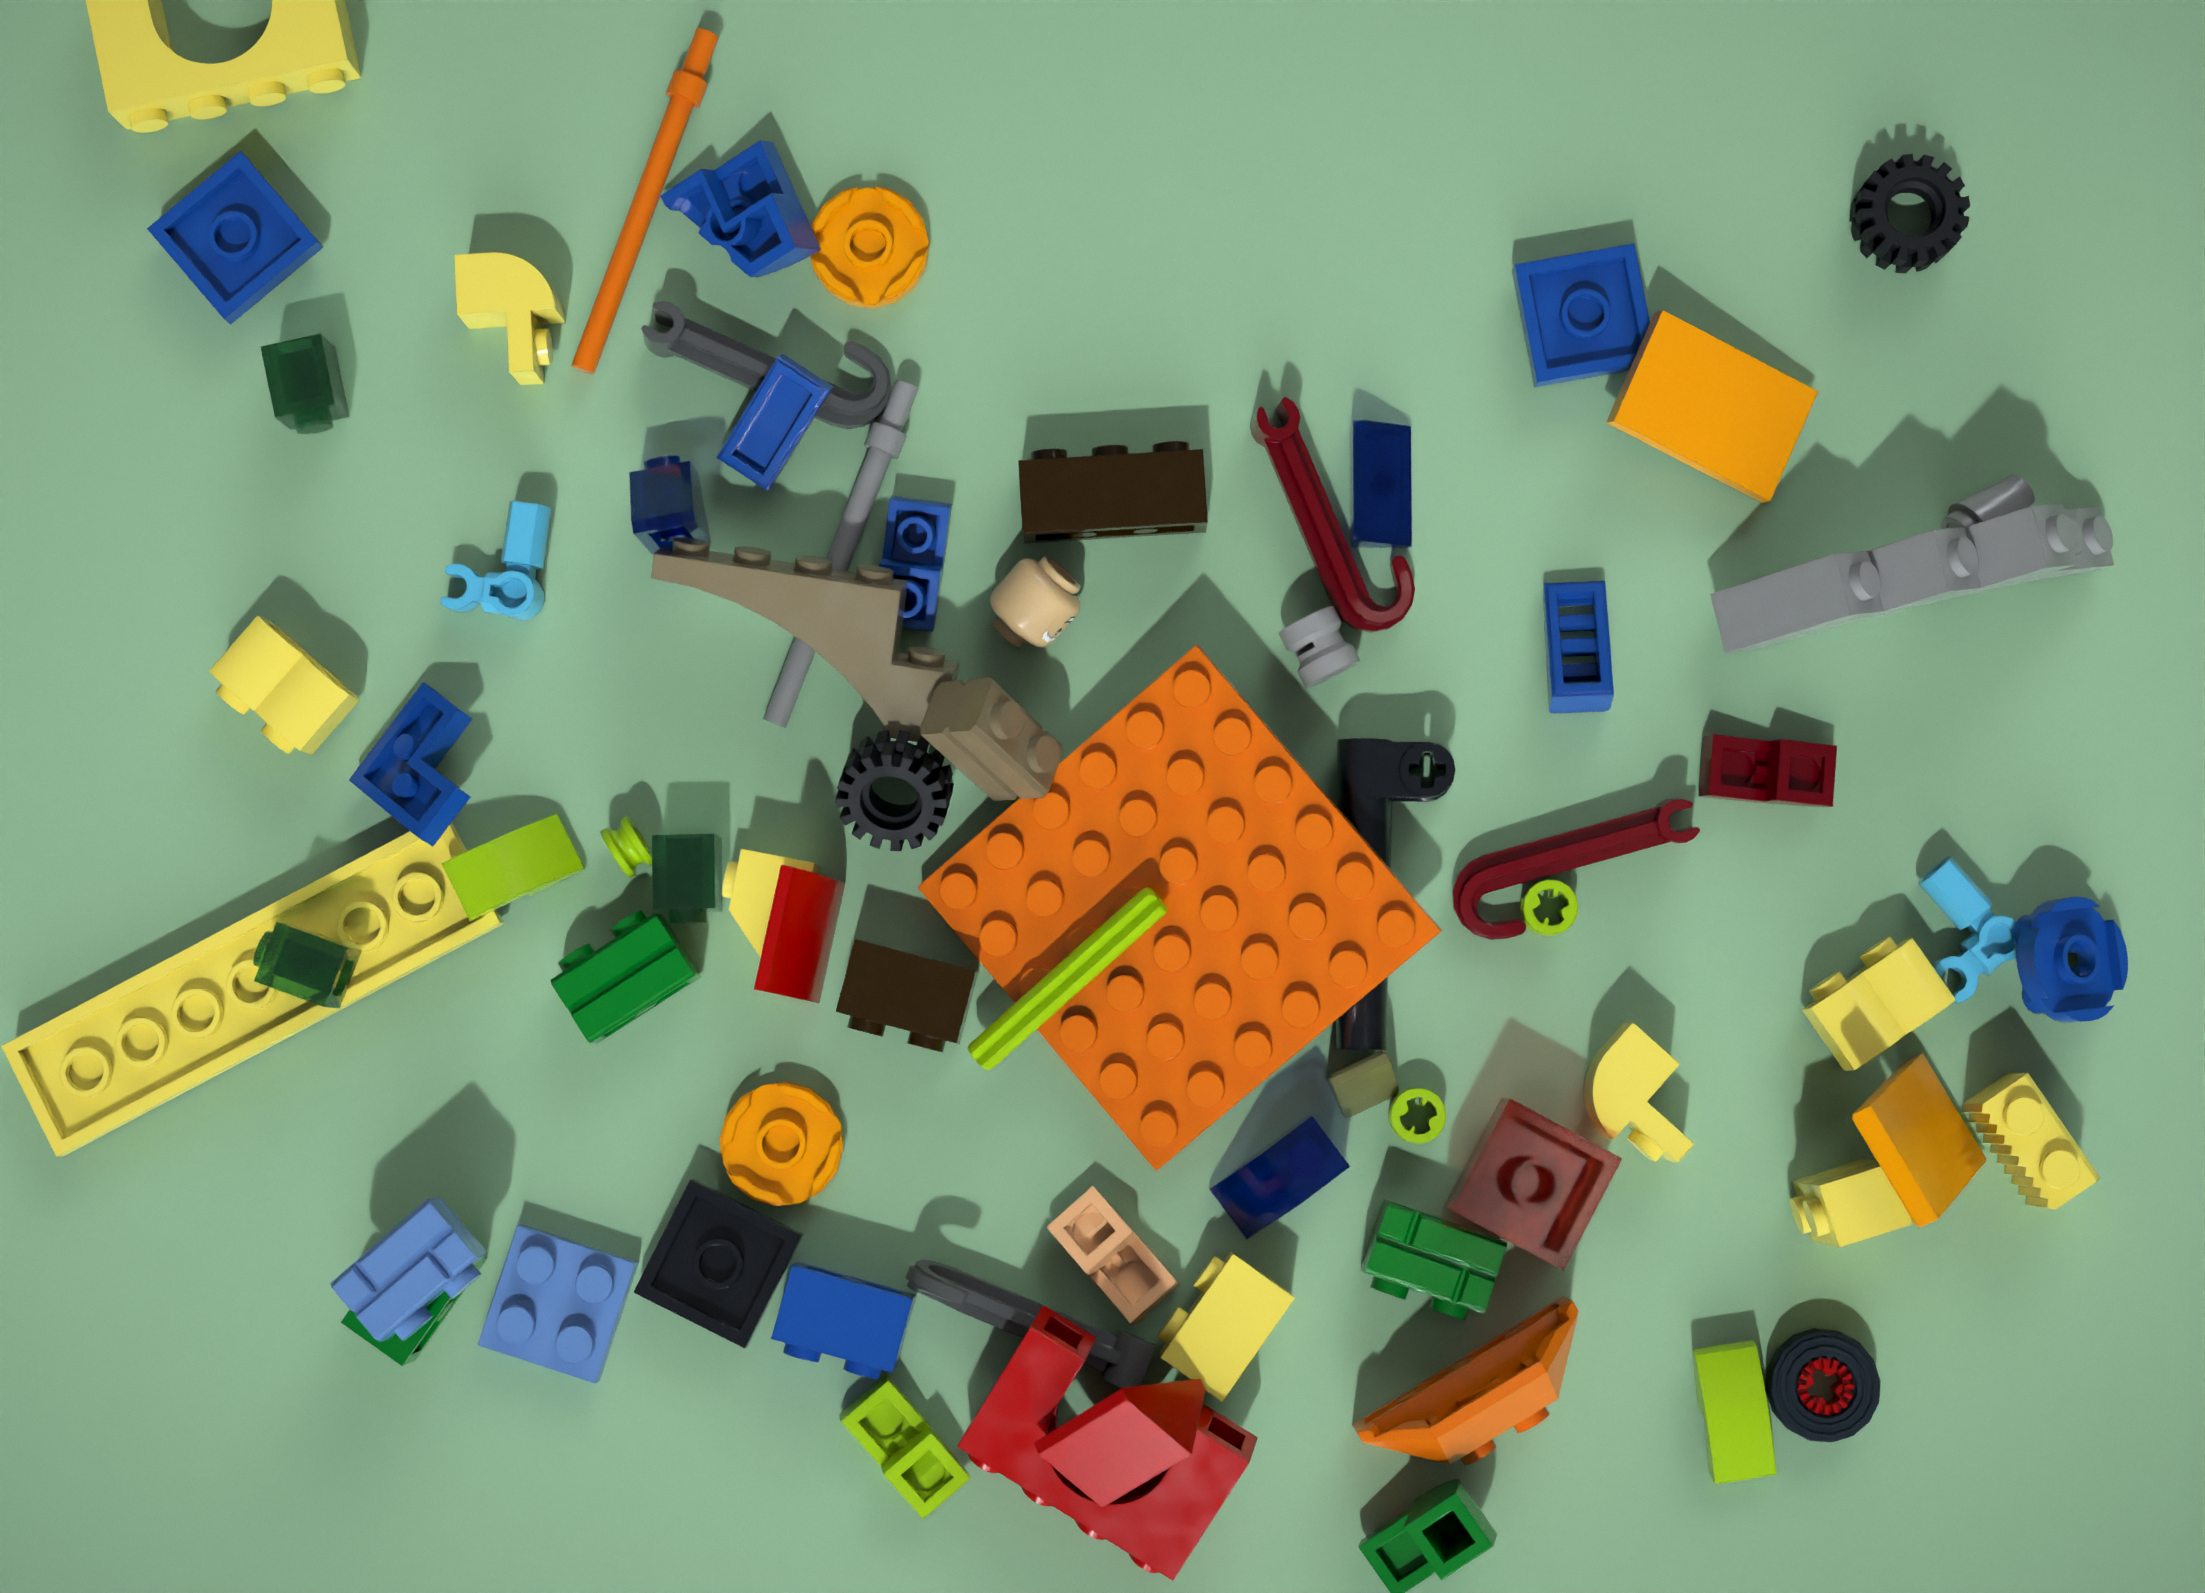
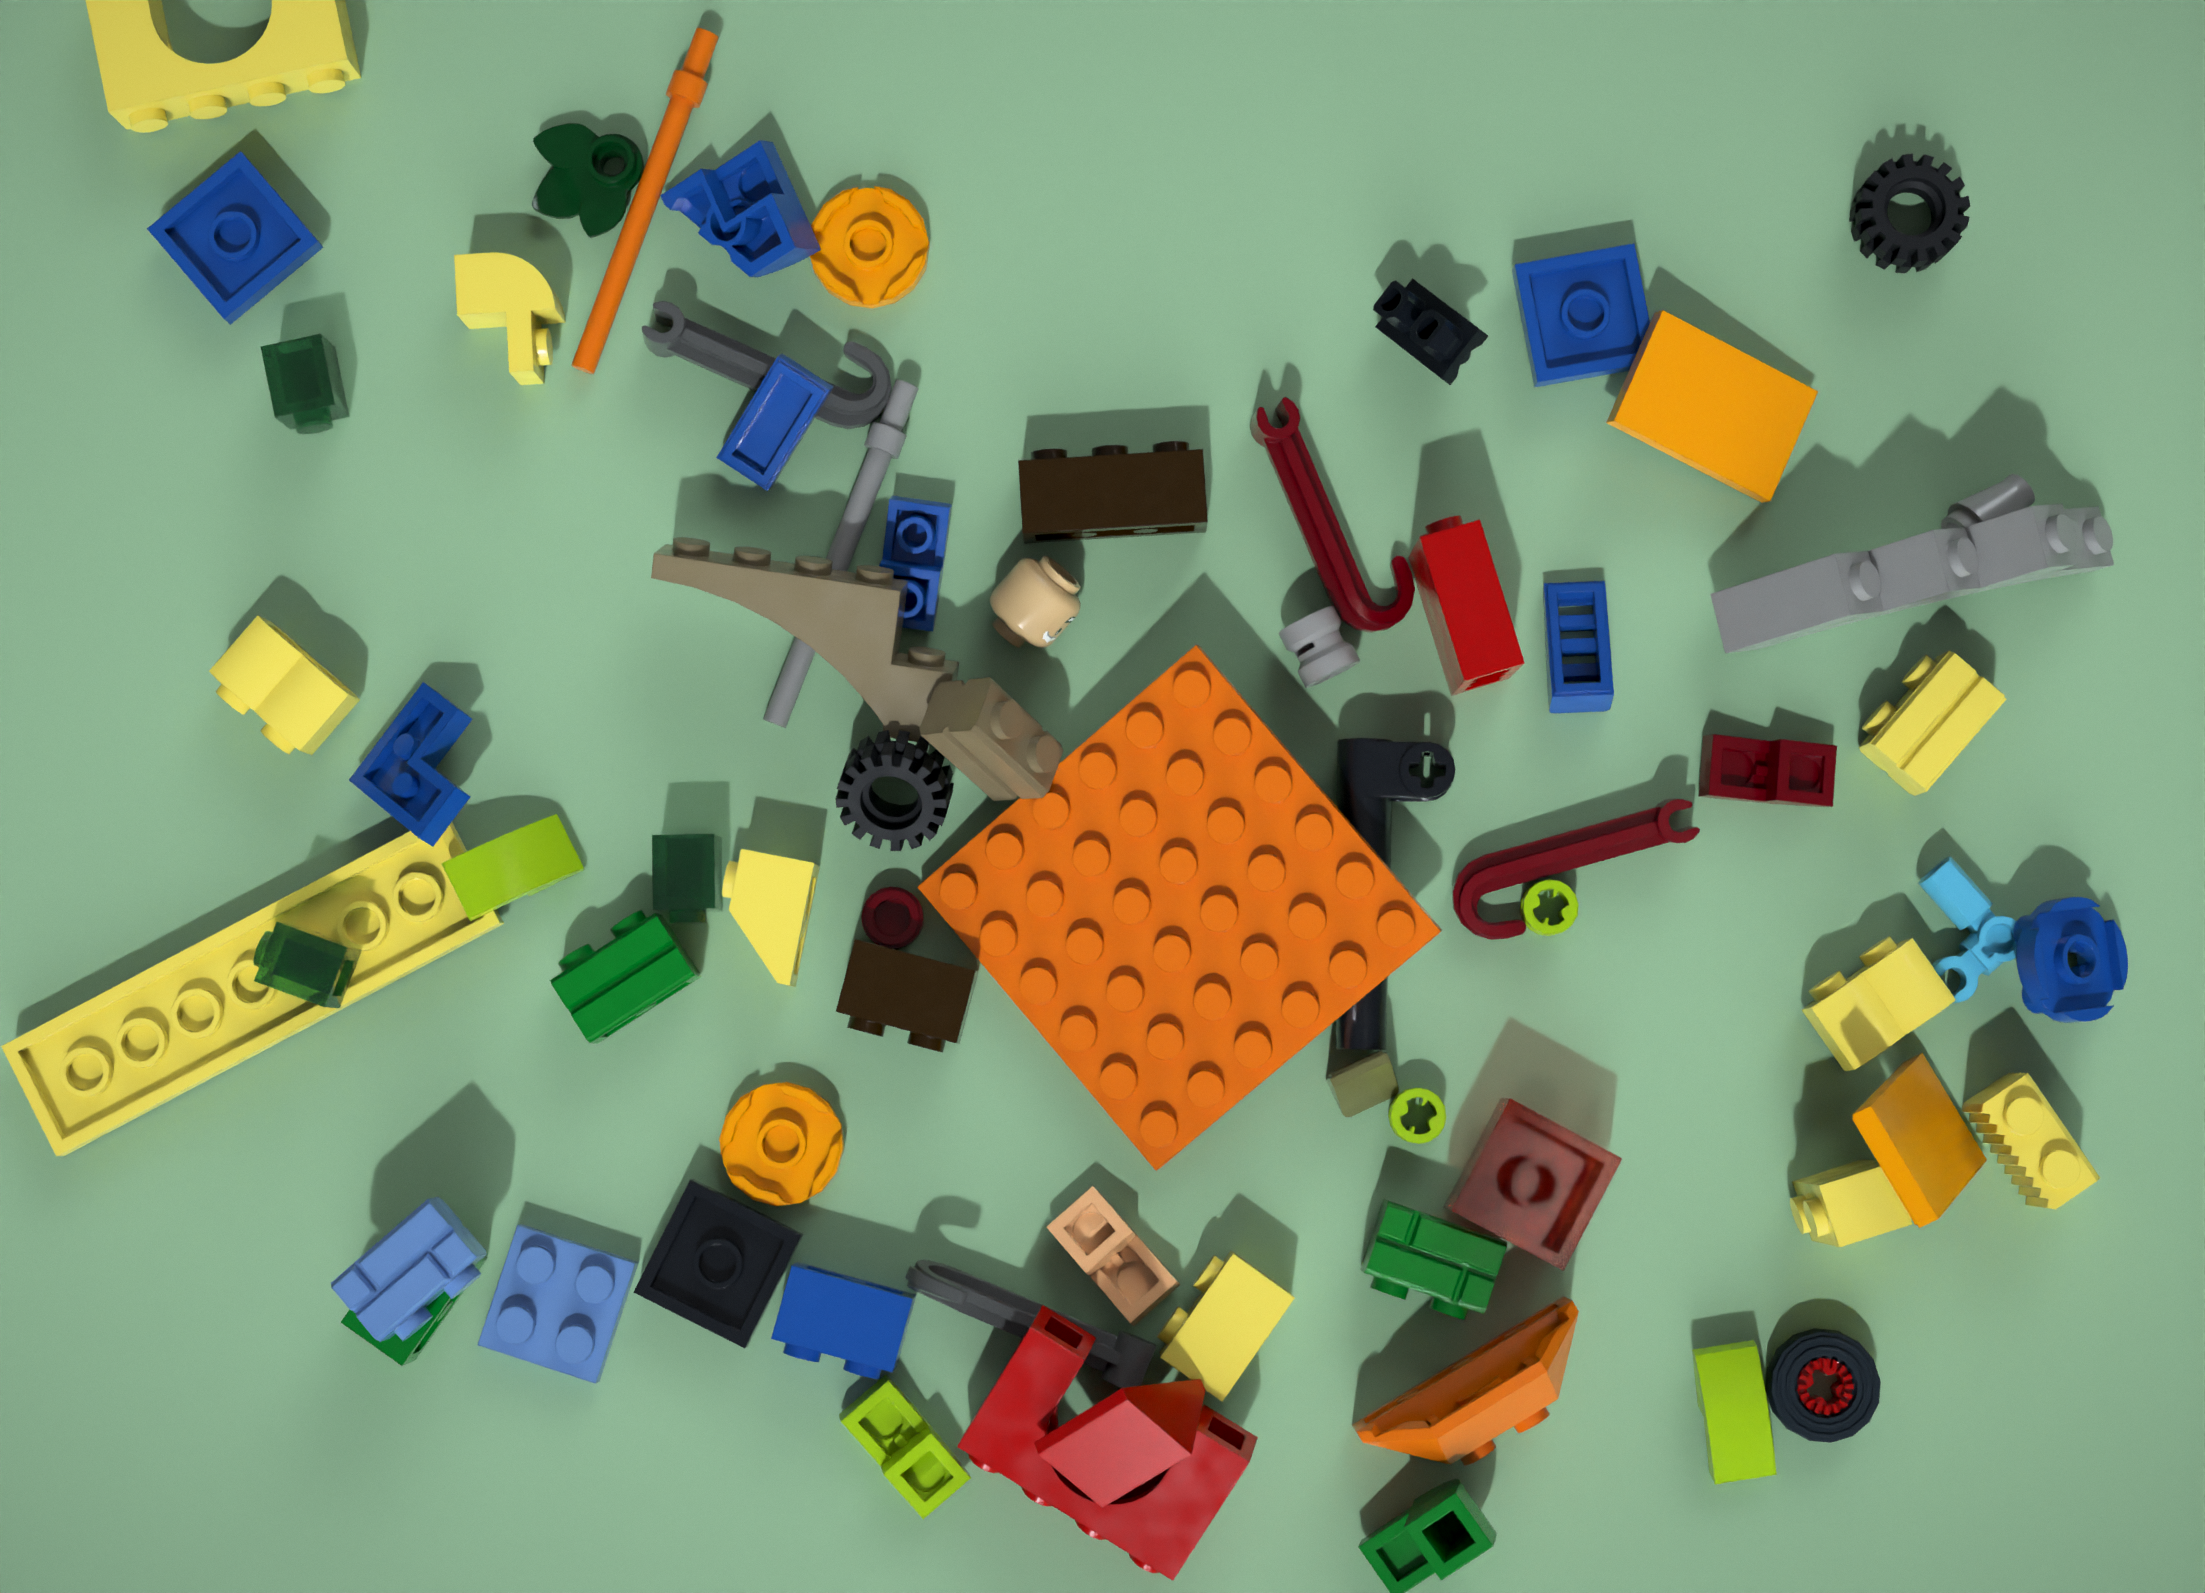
medium azure bar [440,501,552,621] -> none
lime bush [600,815,656,878] -> none
clear blue slope [629,455,711,554] -> none
red slope [754,865,845,1003] -> none
lime axle [968,887,1167,1071] -> none
clear blue slope [1209,1115,1350,1239] -> none
clear blue slope [1350,420,1412,548] -> none
light yellow brick [1584,1022,1694,1163] -> none
none -> dark green plate [532,123,644,238]
none -> dark red tile [861,887,924,949]
none -> black hips [1373,278,1488,385]
none -> red brick [1408,515,1525,696]
none -> light yellow brick [1858,650,2006,796]

